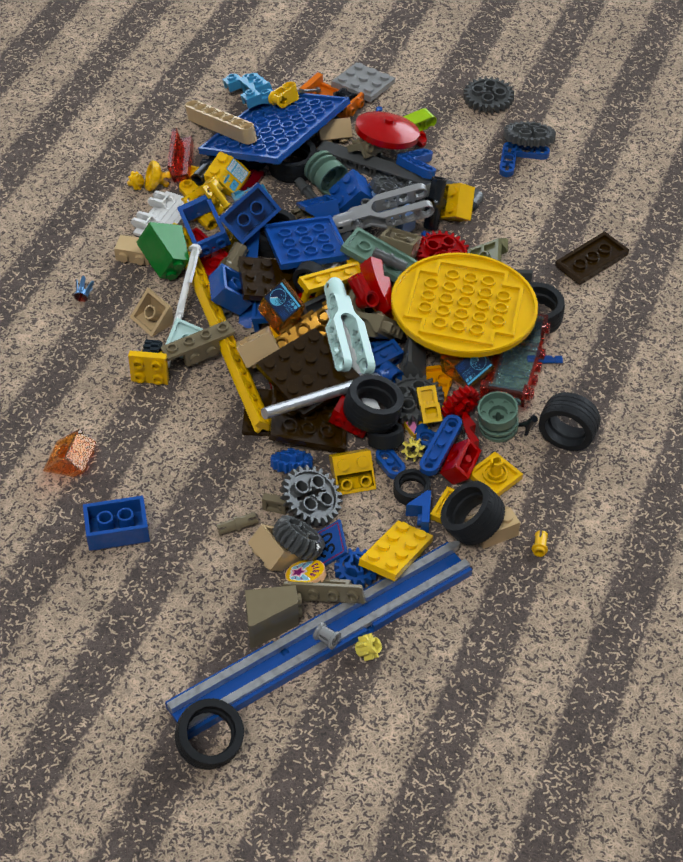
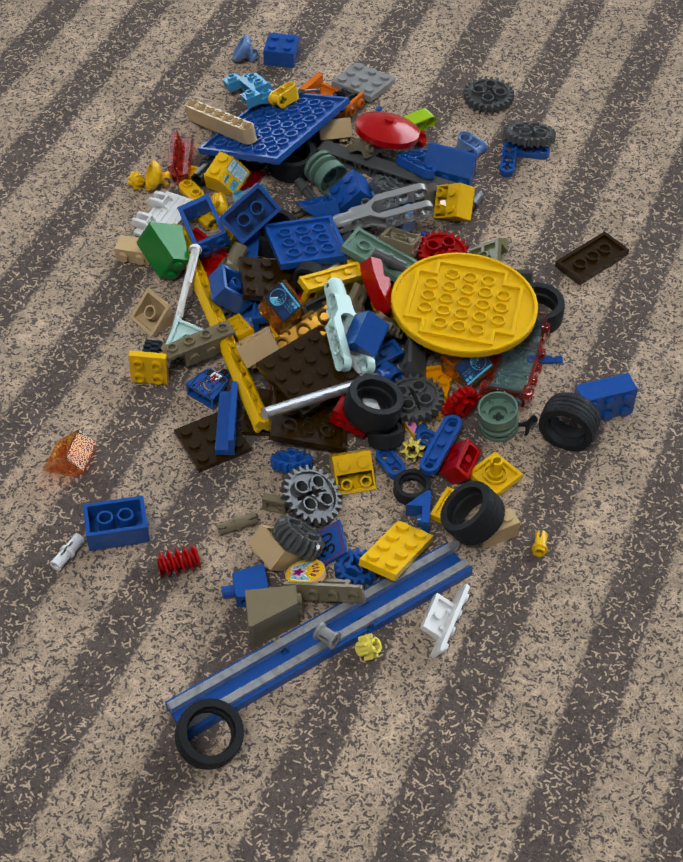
flat silver piece [74,276,94,302] -> none
yellow piece [181,175,231,209] -> none
red piece [347,272,379,309] -> none
yellow slope [416,385,443,424] -> none
black piece [423,176,447,230] -> none
red slope [461,411,479,447] -> none
none -> white pin [50,533,85,571]
none -> red piece [156,545,201,578]
none -> dark brown plate [174,412,251,473]
none -> blue torso [186,368,231,411]
none -> blue fence [215,381,239,455]
none -> blue torso [221,563,269,607]
none -> yellow plate [227,313,254,341]
none -> medium blue hair [232,35,258,62]
none -> blue brick [263,33,299,68]
none -> blue slope [346,310,390,358]
none -> white bracket [419,584,470,658]
none -> blue slope [424,142,477,186]
none -> medium blue piece [457,131,488,159]
none -> blue brick [574,373,638,421]

